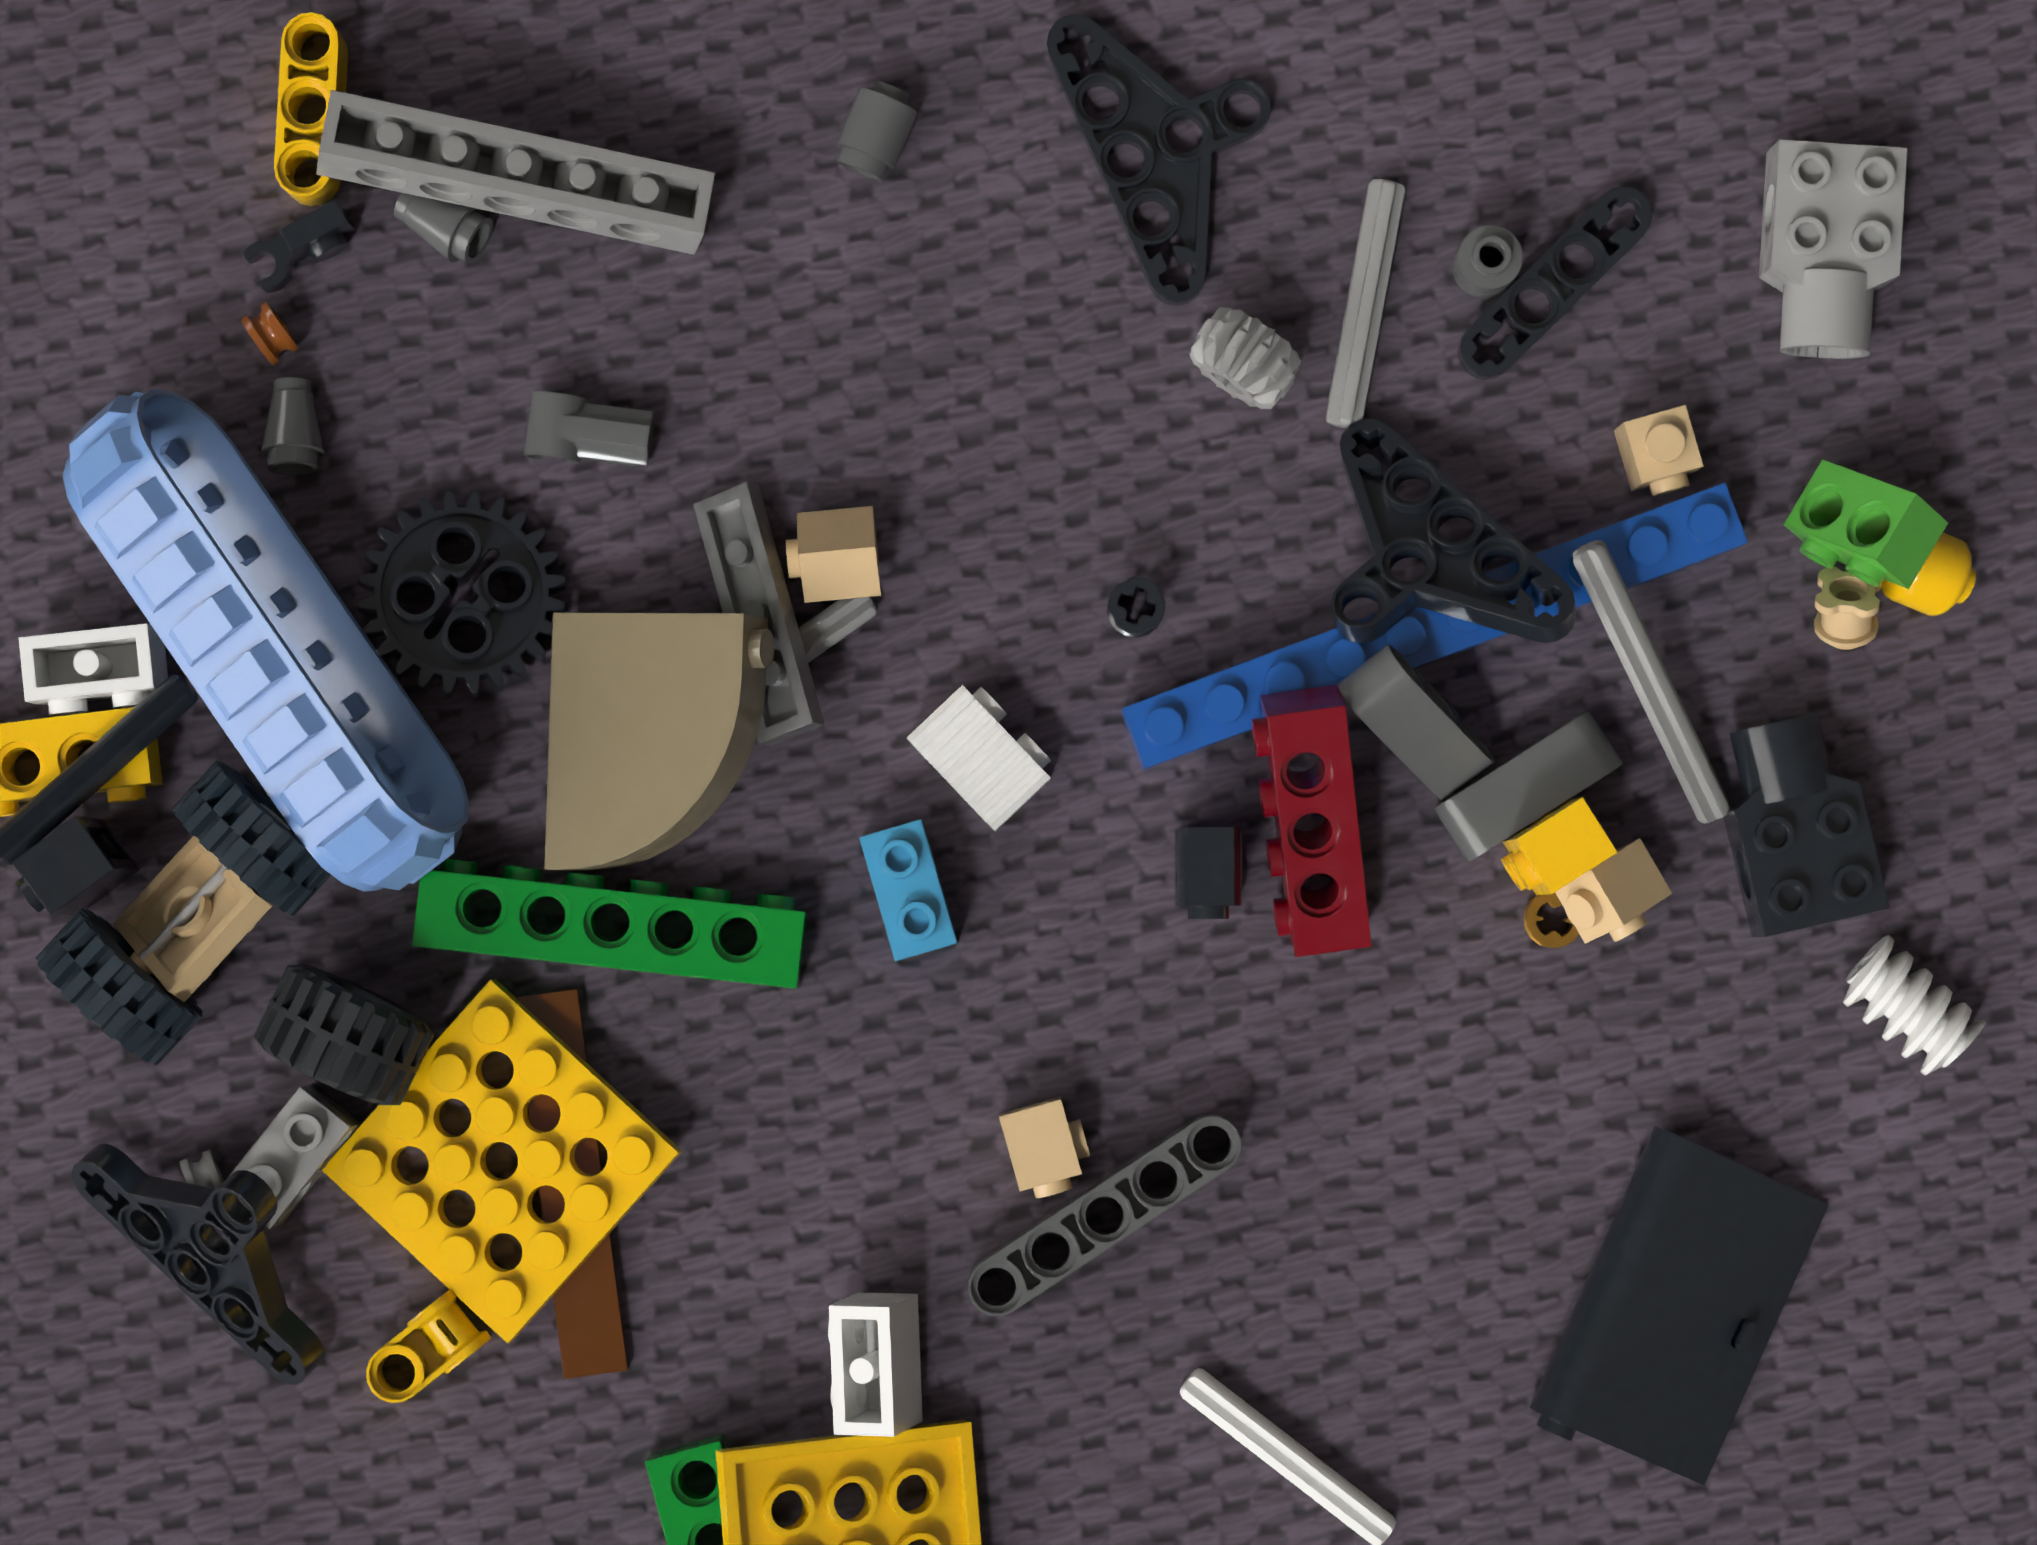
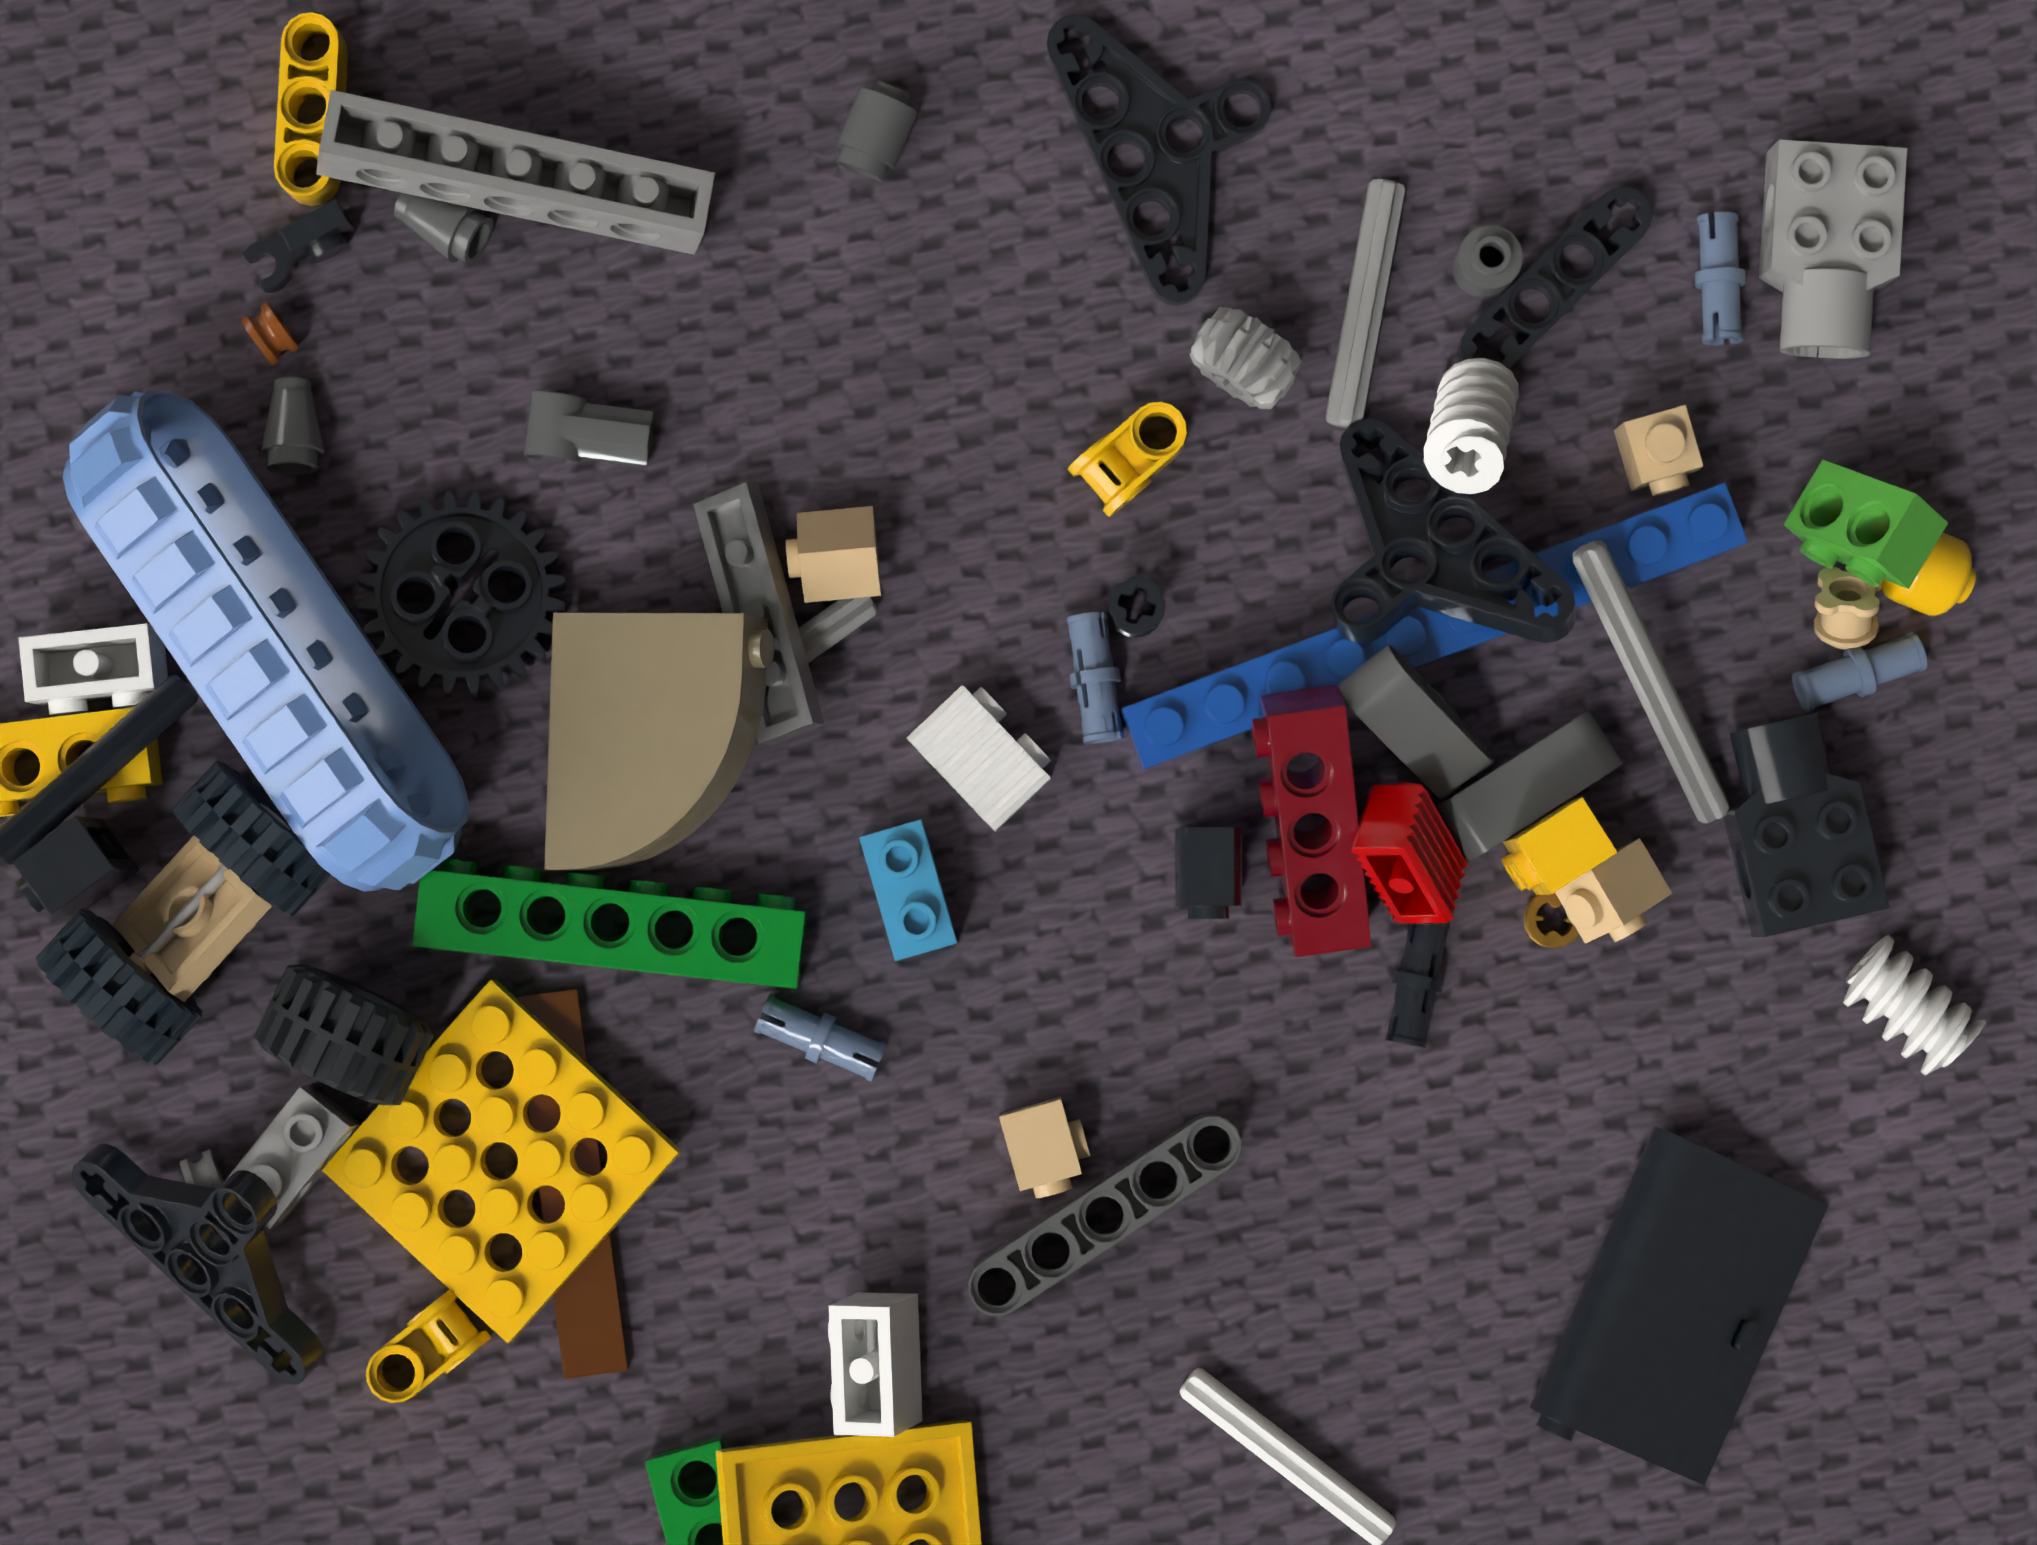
none -> sand blue pin [754,994,887,1082]
none -> sand blue pin [1066,612,1124,744]
none -> yellow piece [1067,402,1187,517]
none -> red brick [1351,782,1468,923]
none -> black pin [1385,922,1450,1048]
none -> white piece [1424,358,1519,494]
none -> sand blue pin [1694,212,1746,346]
none -> sand blue pin [1792,631,1928,712]

